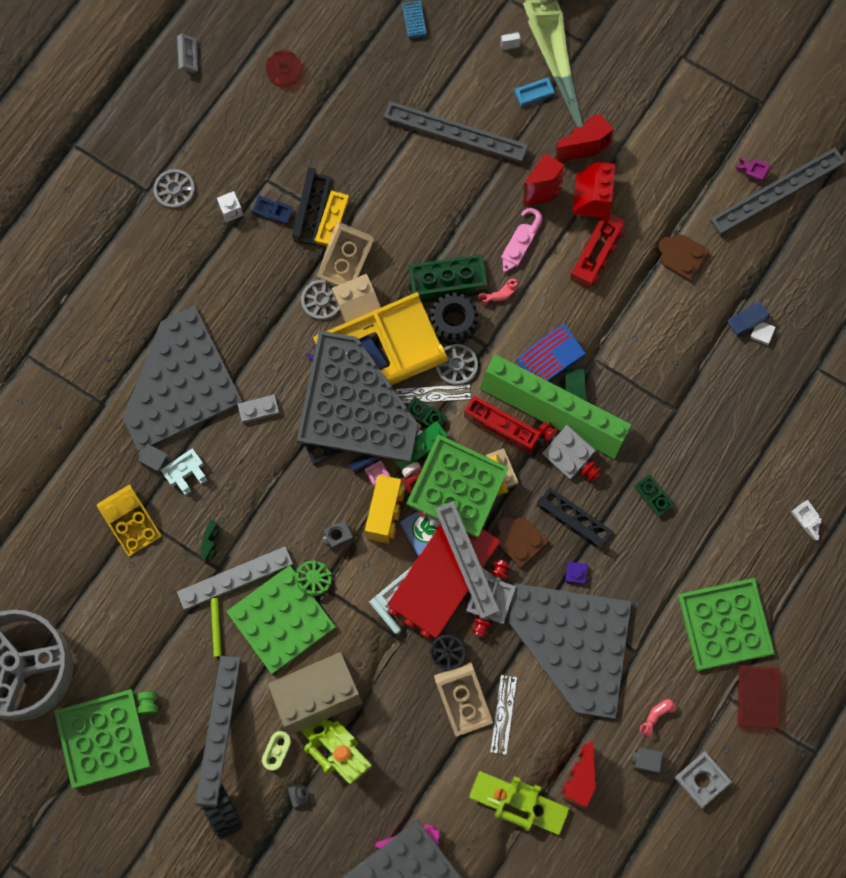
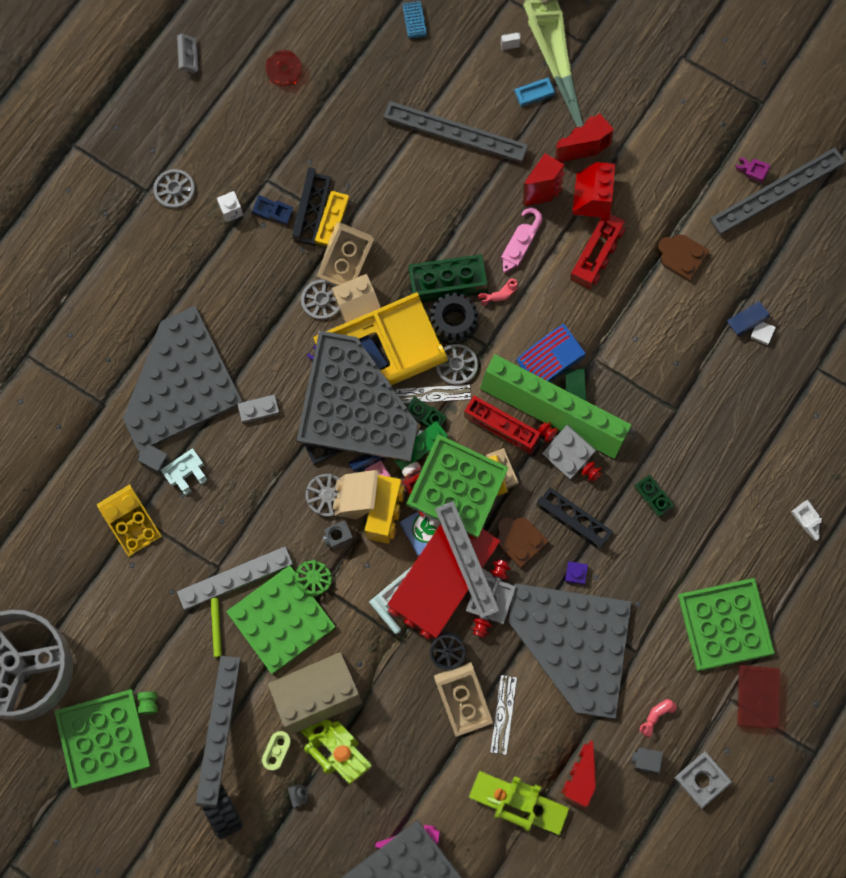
dark green slope [201,519,220,563] -> none
none -> light grey wheel [306,474,339,516]
none -> tan slope [333,470,378,520]

